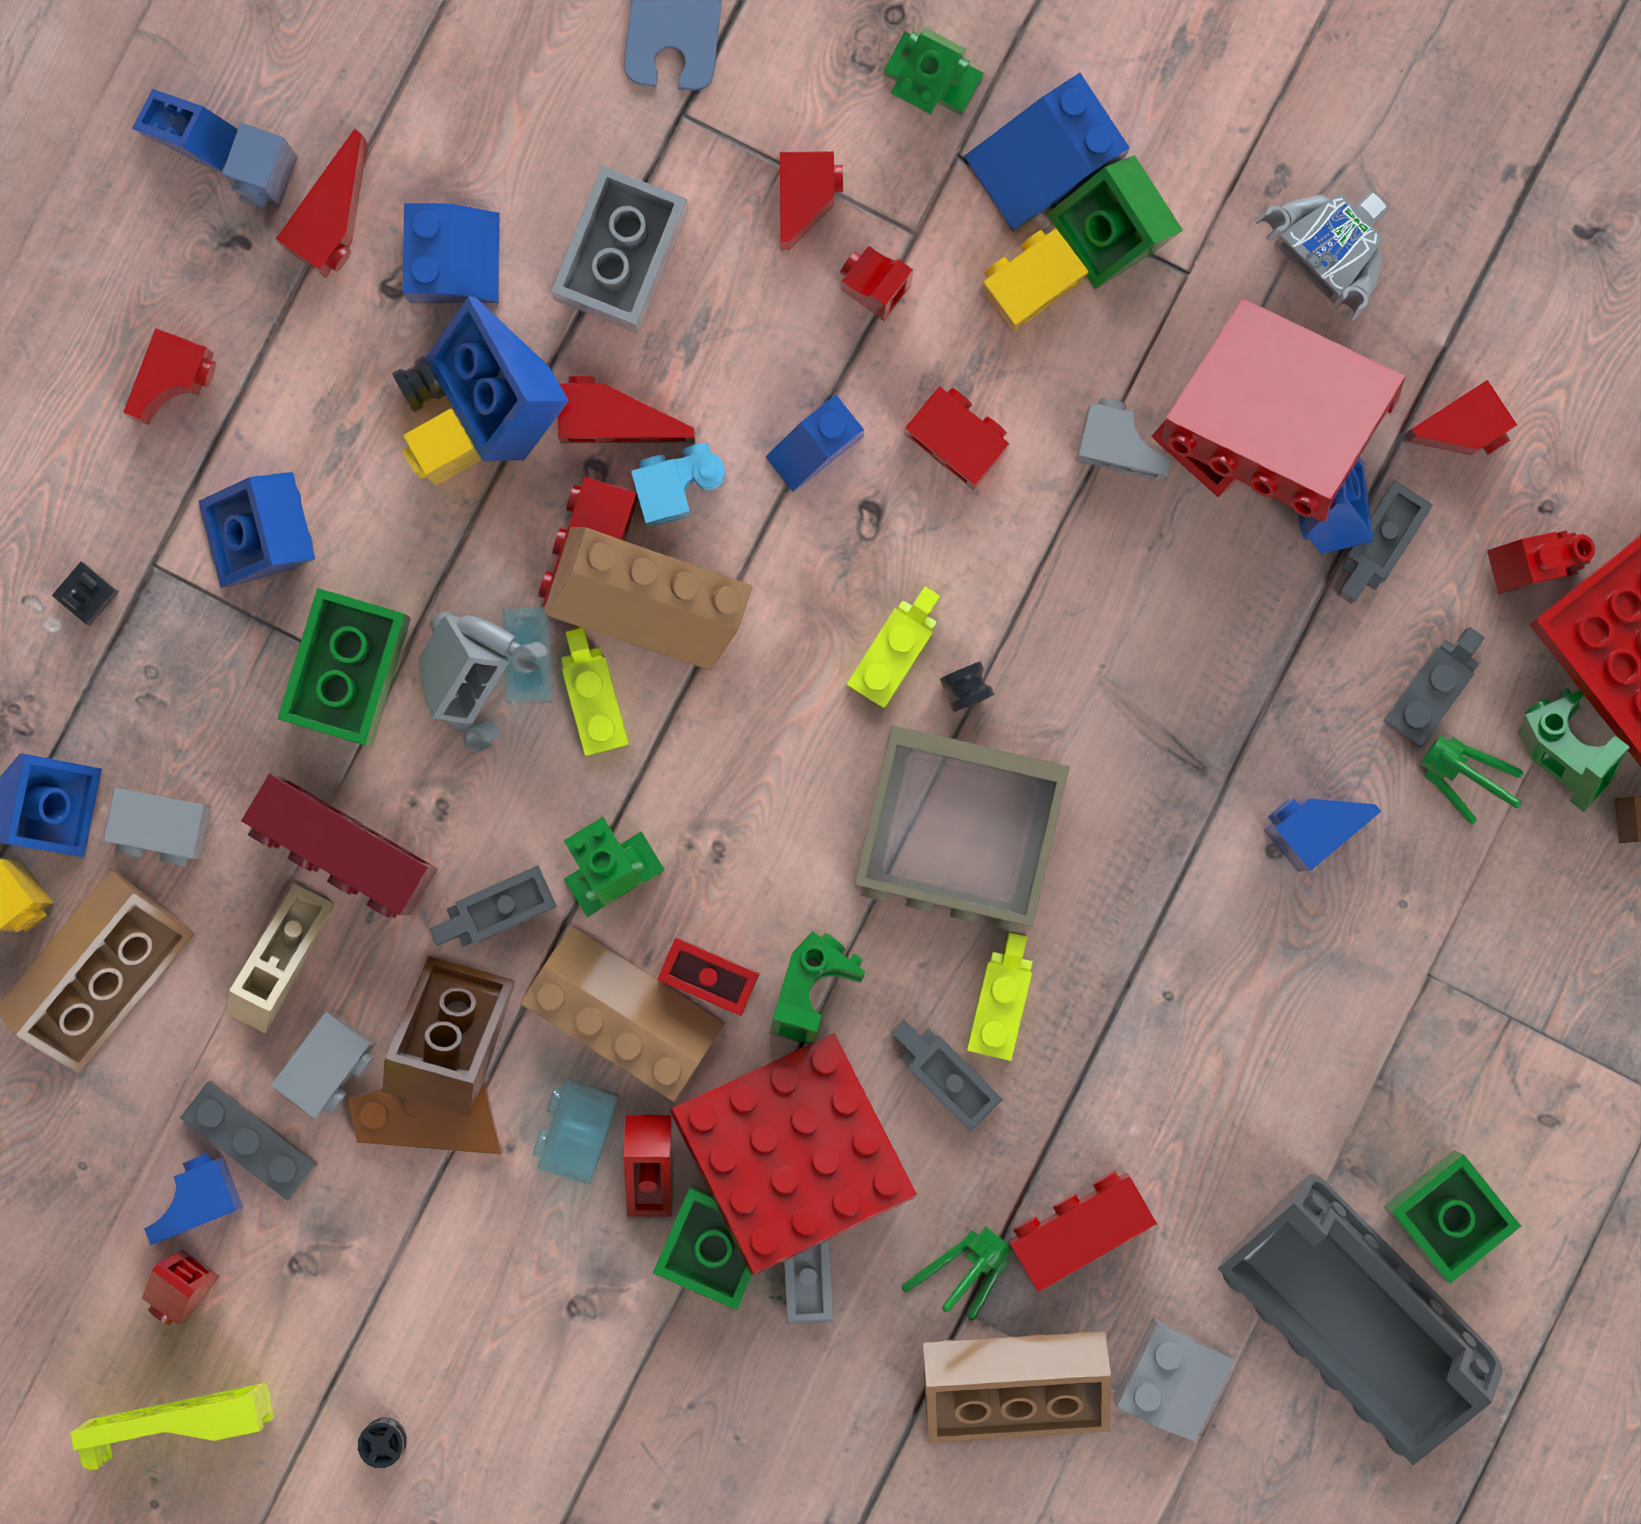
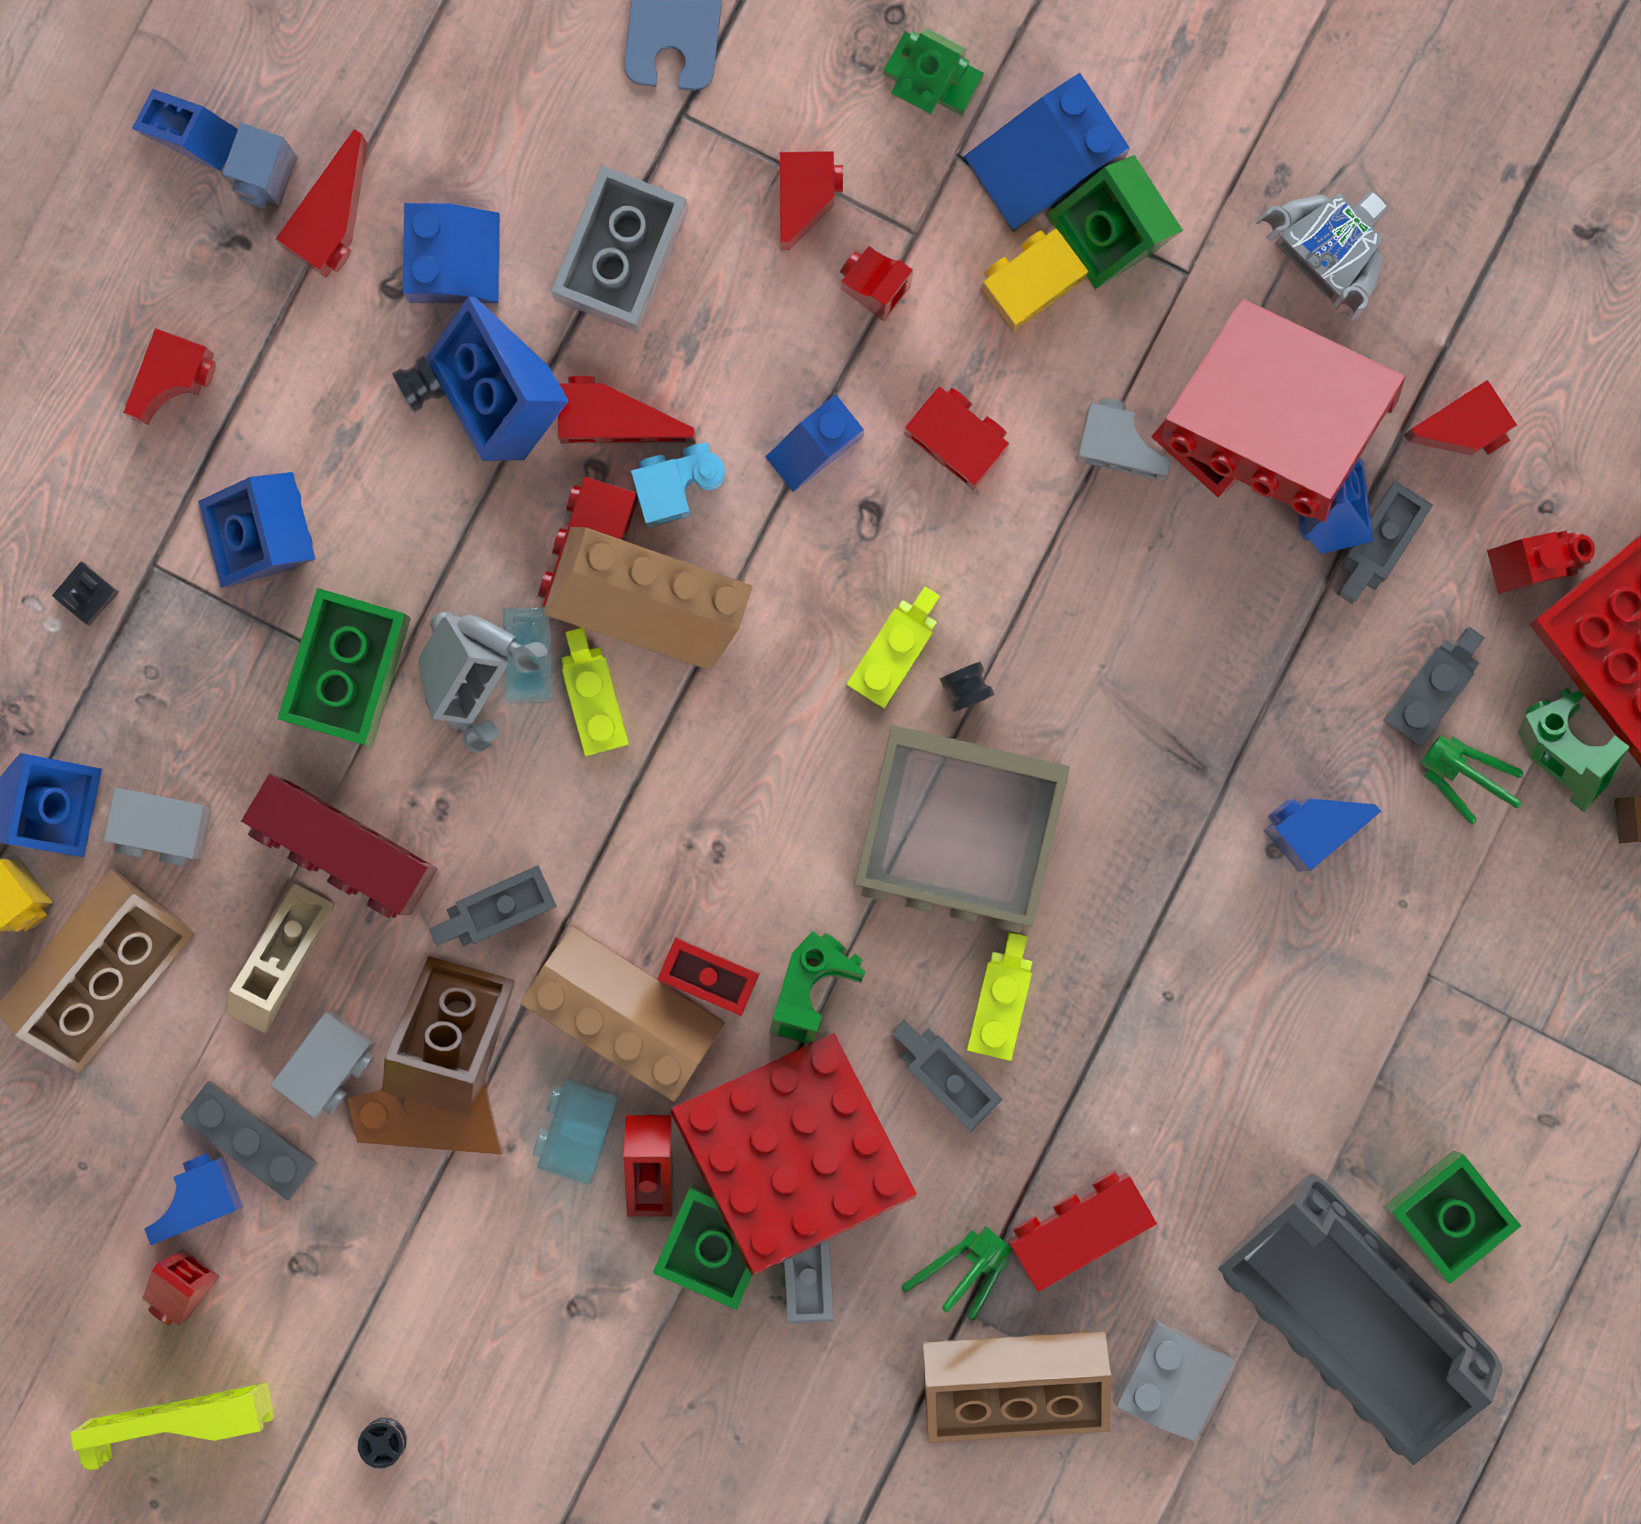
yellow brick [402,408,482,486] -> none
green tile [564,817,665,917] -> none

